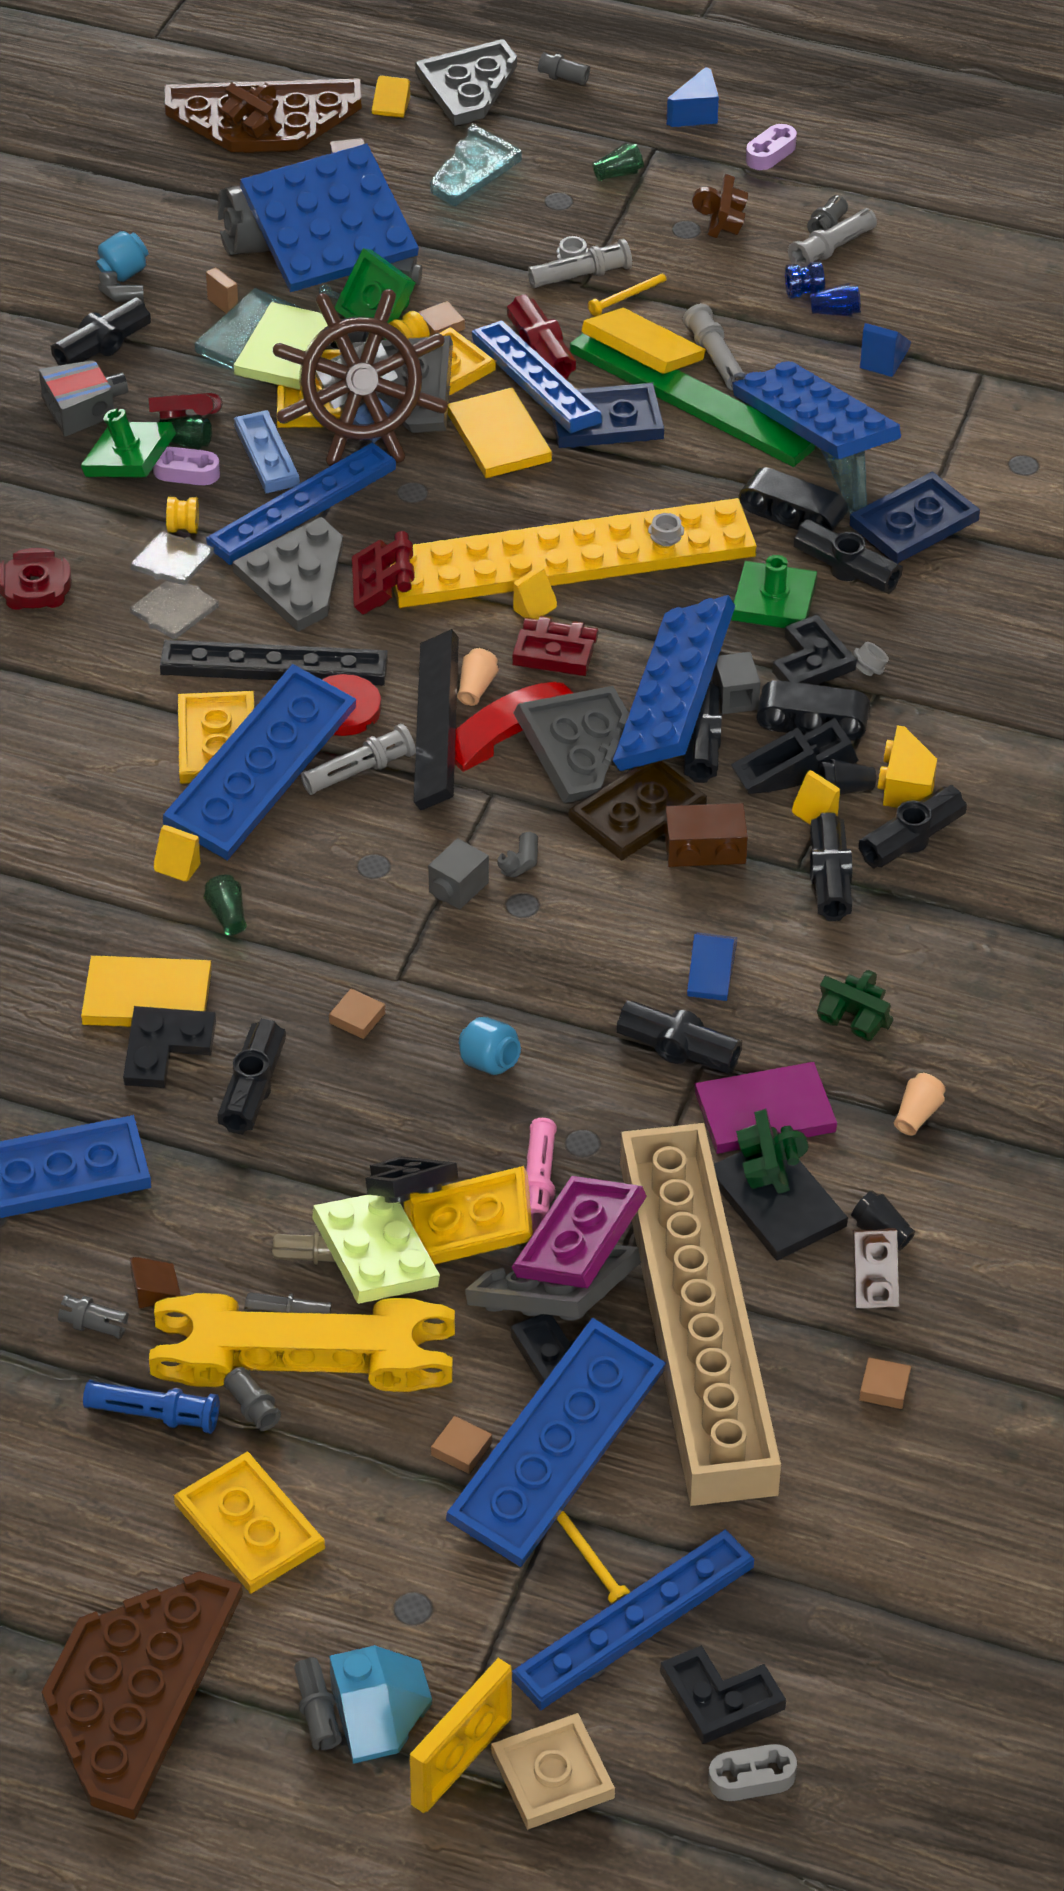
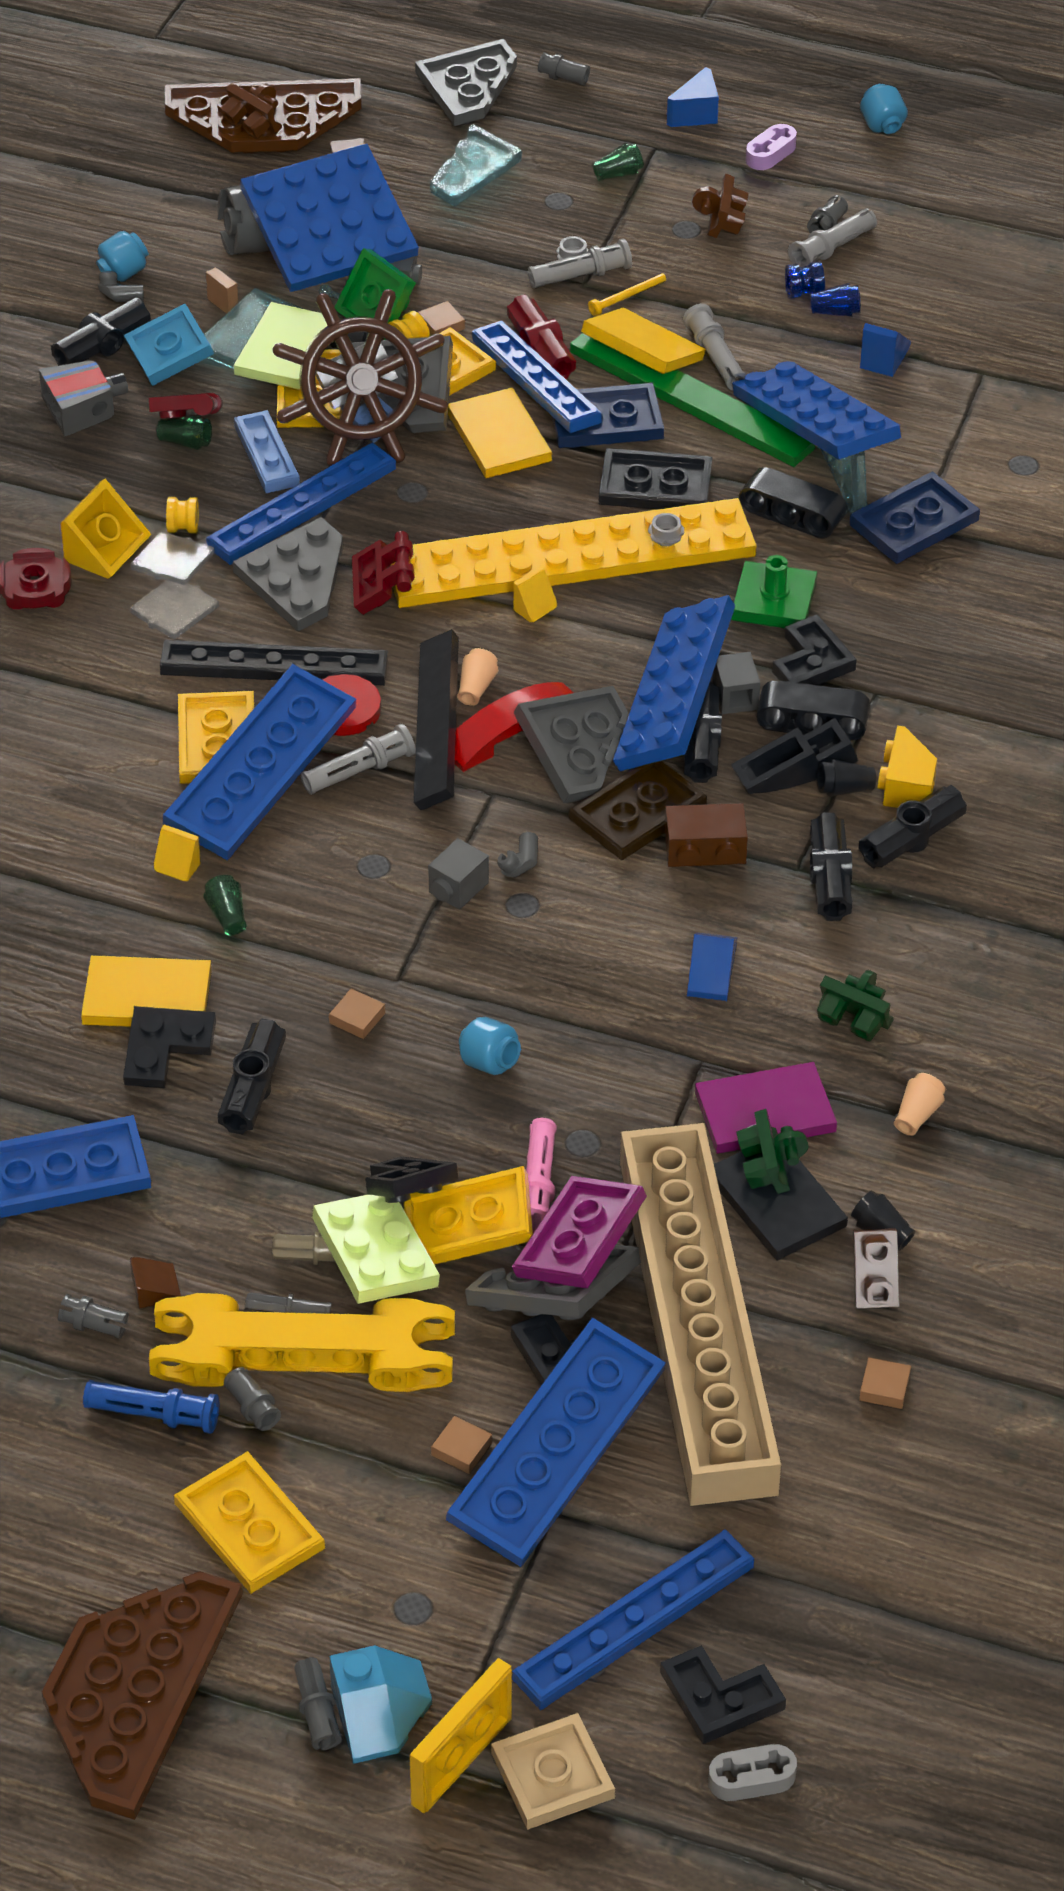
green tile [81,409,176,477] -> none
lavender beam [153,447,220,485] -> none
yellow slope [372,76,410,118] -> none
dark red plate [512,616,599,676] -> none
yellow piece [557,1511,630,1604] -> none
black piece [617,1000,742,1074] -> none
yellow slope [792,770,840,825] -> none
black piece [794,519,903,594] -> none
light grey plate [853,642,889,676] -> none
none -> yellow slope [61,478,152,579]
none -> dark azure plate [124,303,214,386]
none -> black tile [599,448,713,509]
none -> dark azure head [860,84,908,134]

